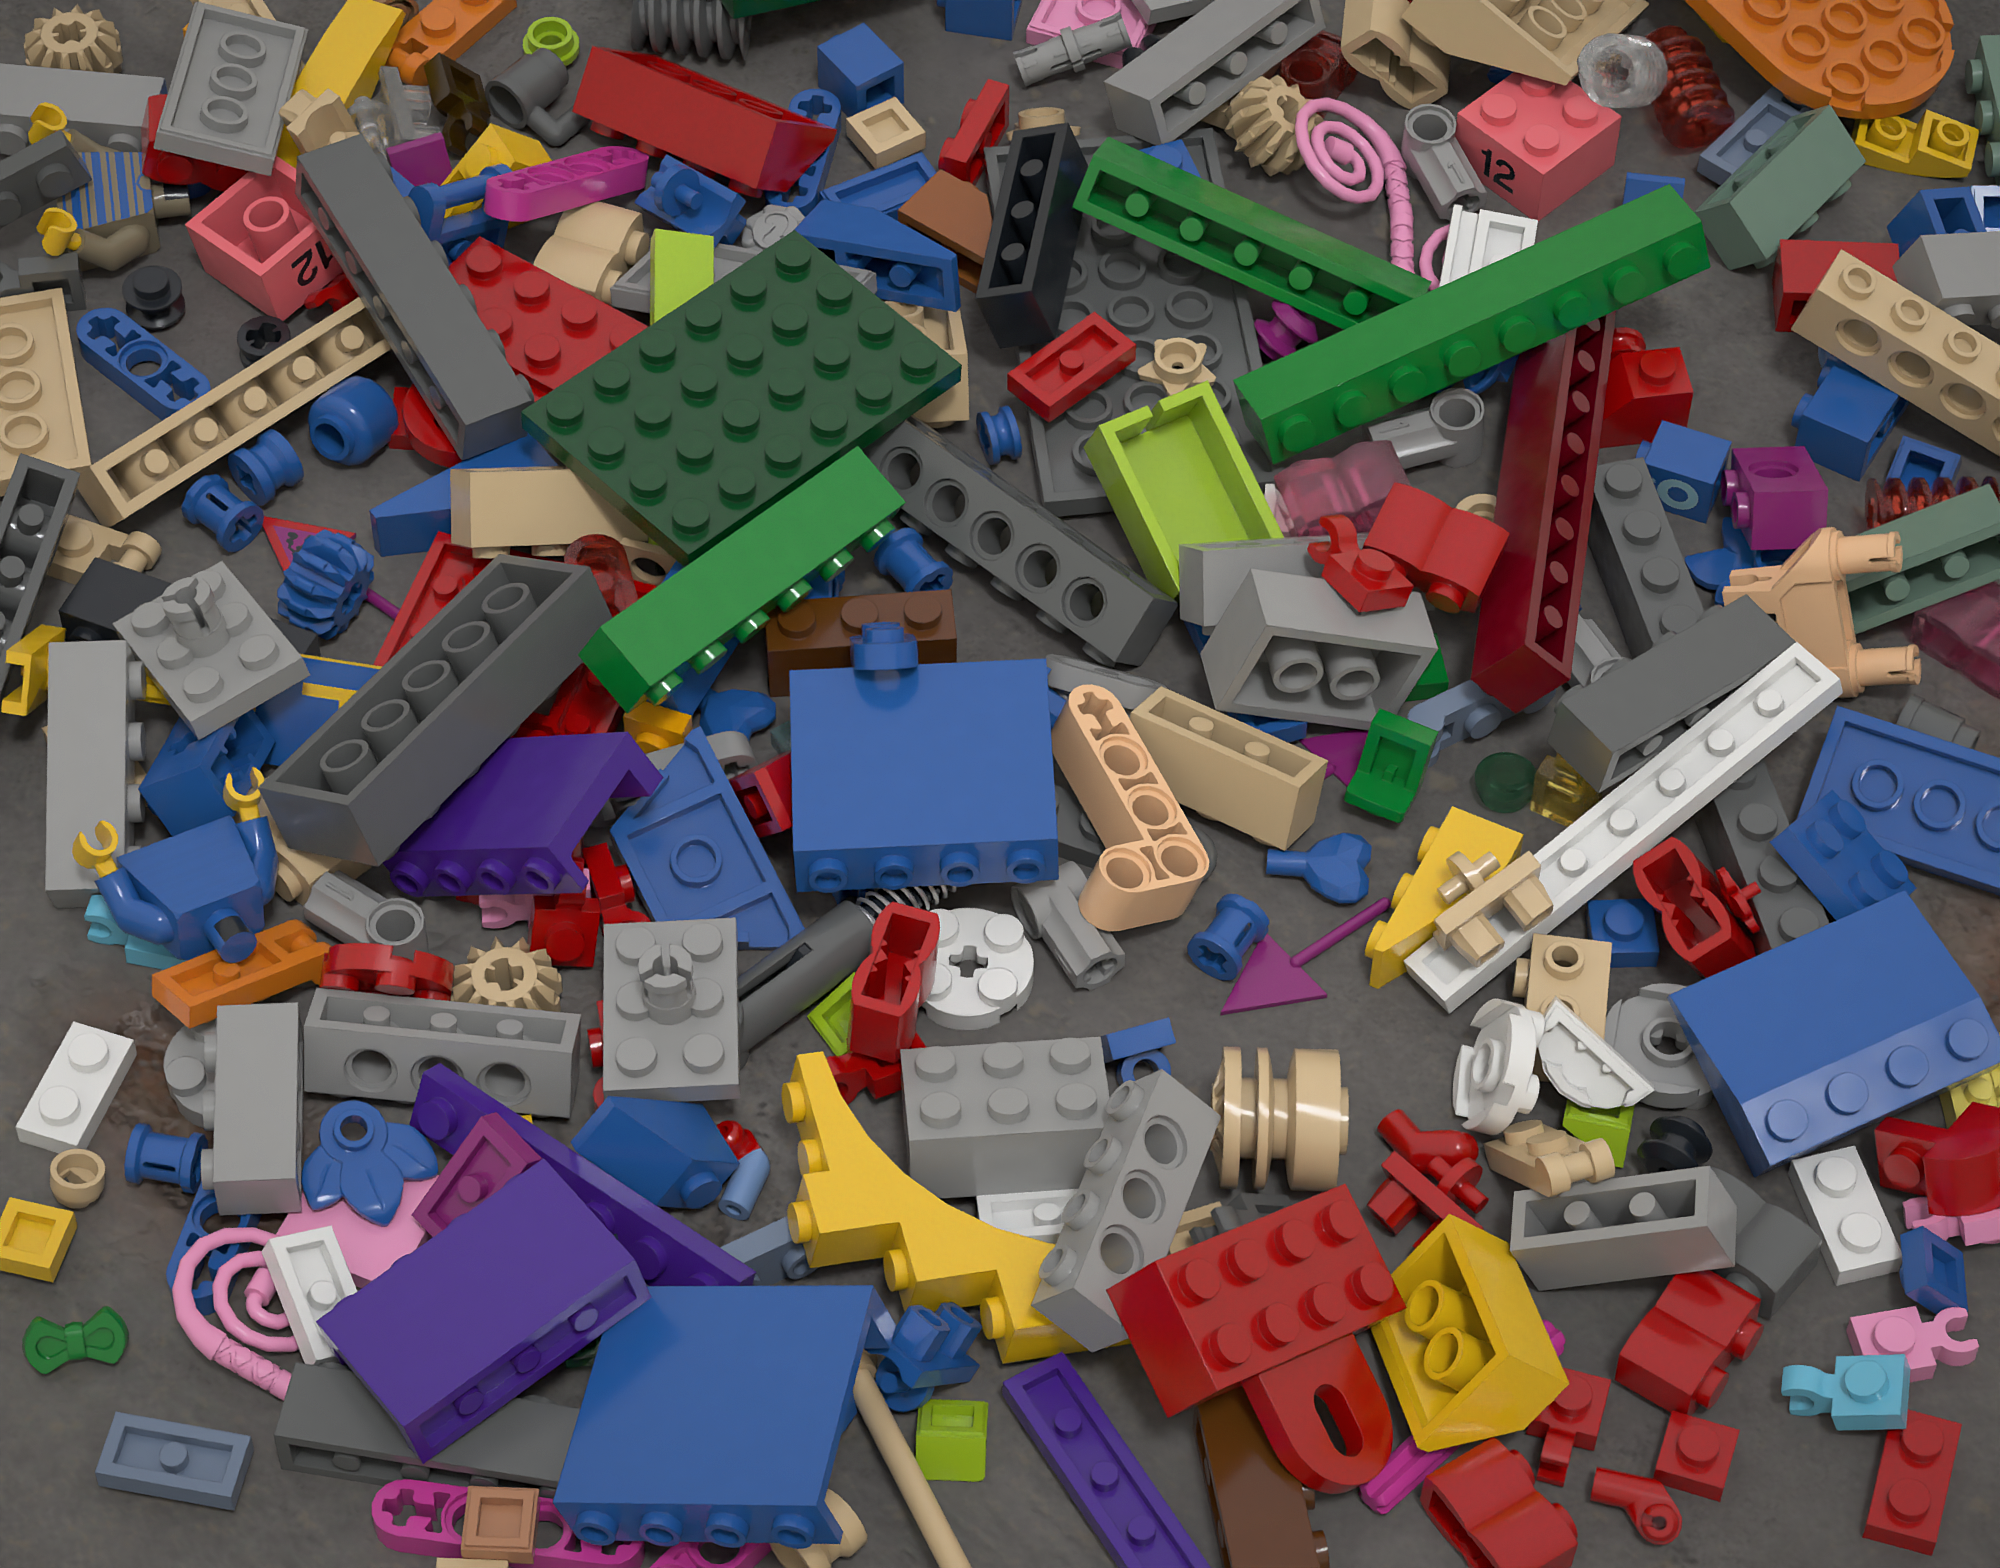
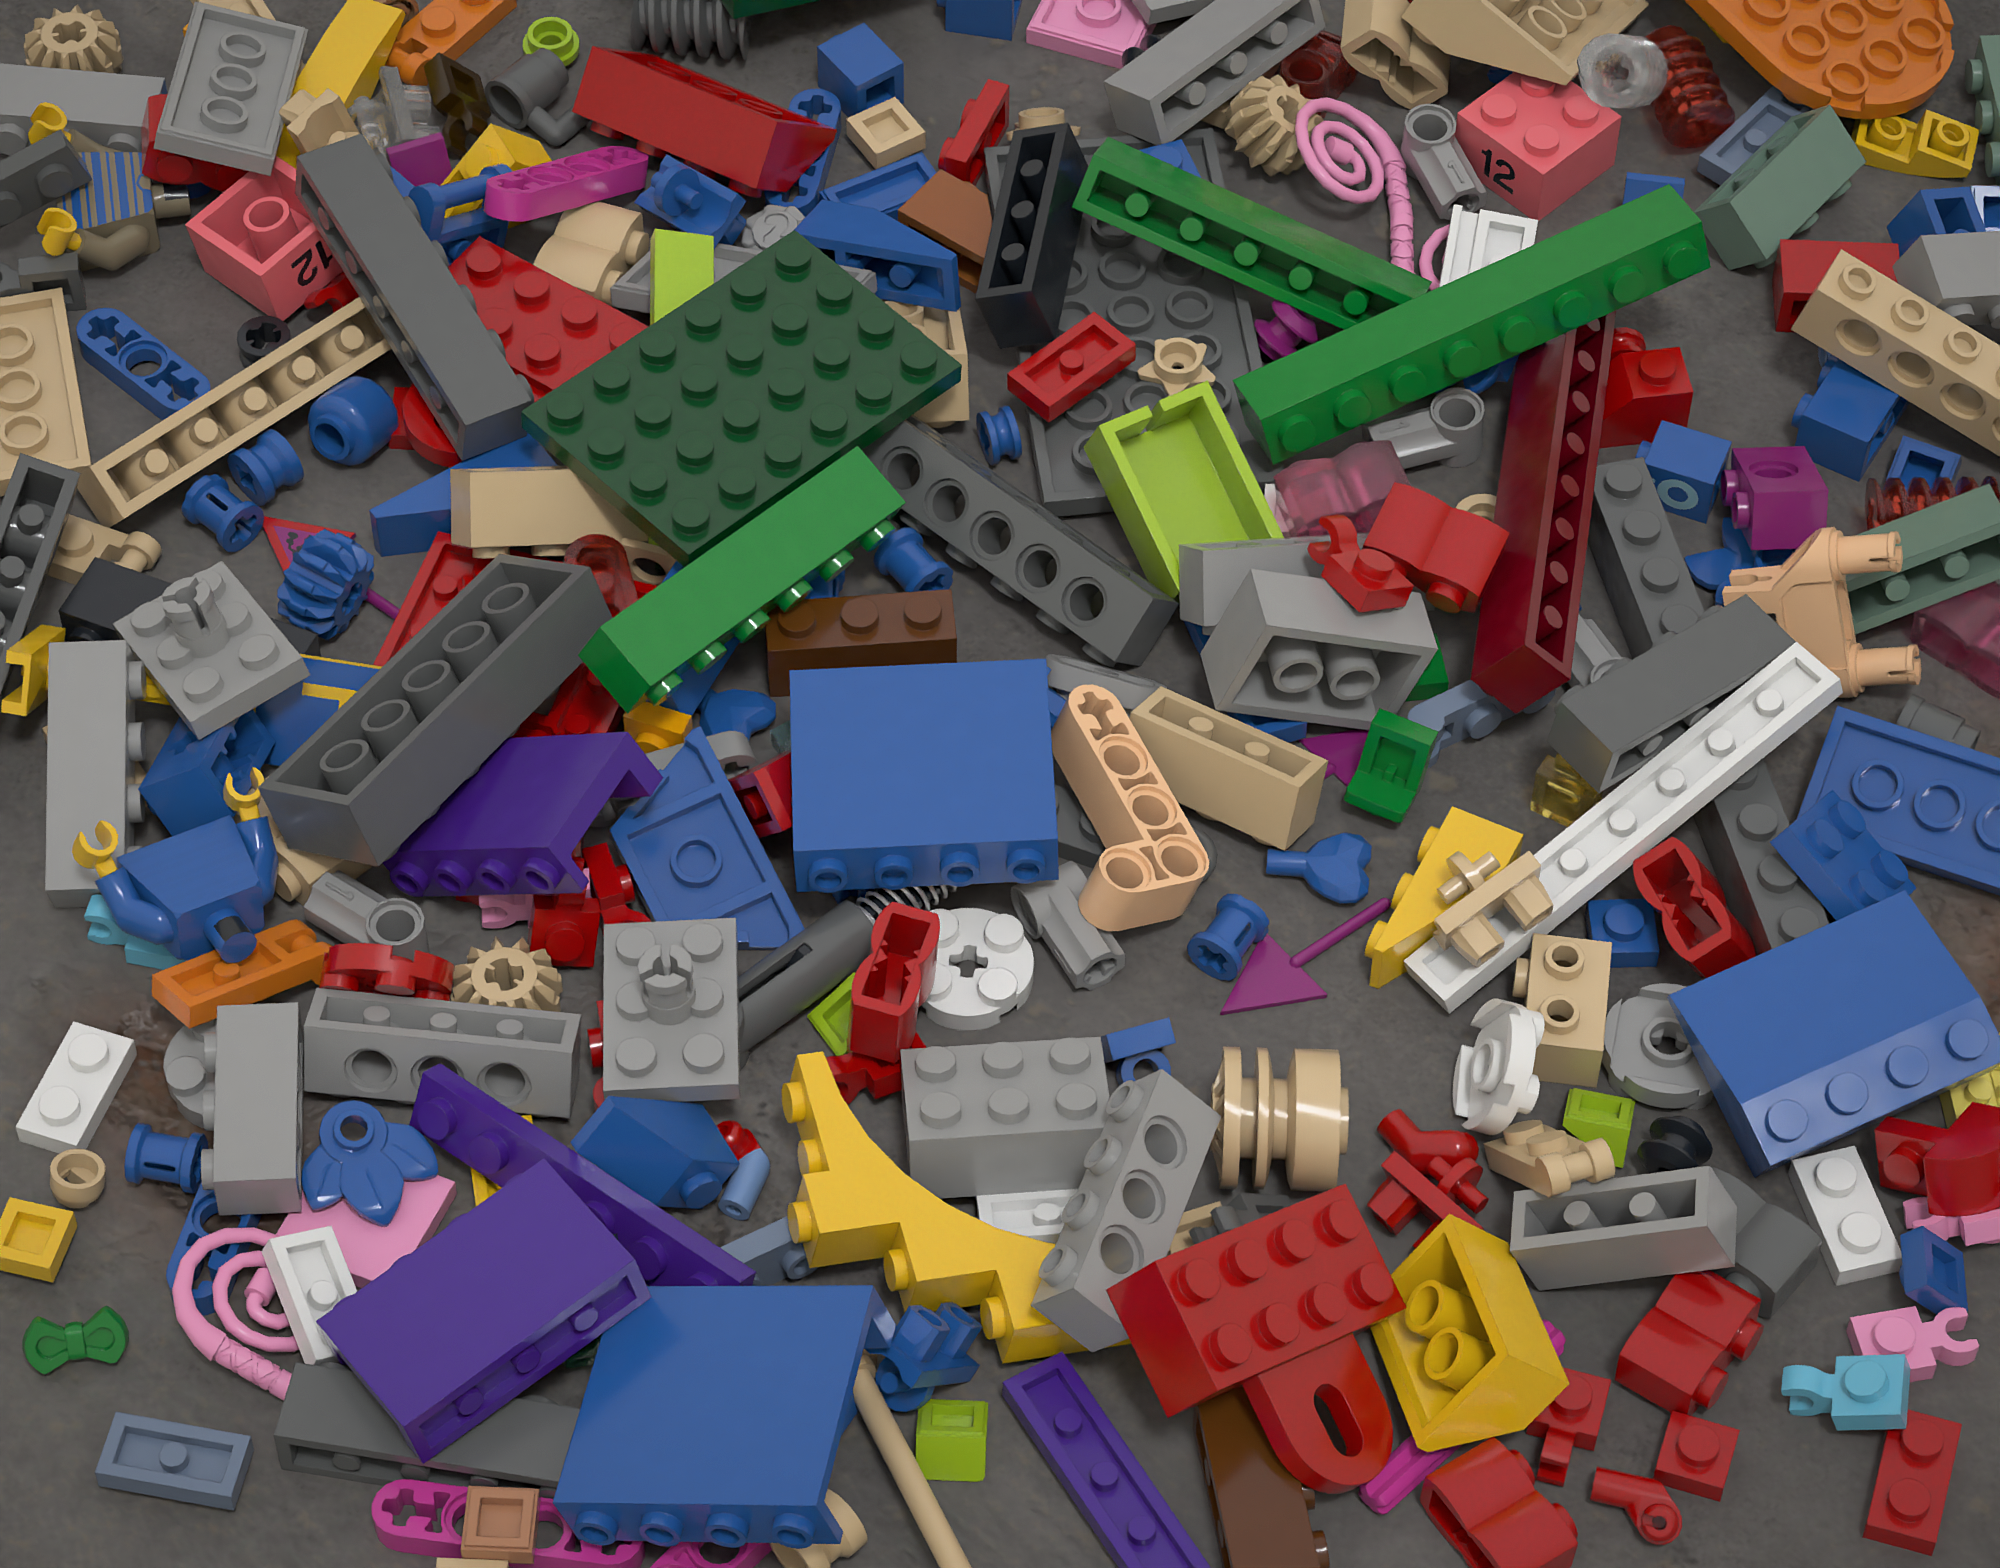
black wheel [122,265,186,330] -> none
magenta plate [411,1112,542,1237] -> none
blue plate [849,622,918,670] -> none
light grey pin [1013,12,1132,87] -> none
clear green plate [1474,752,1538,813] -> none
white tile [1538,996,1655,1109] -> none
red plant [1715,866,1761,934] -> none

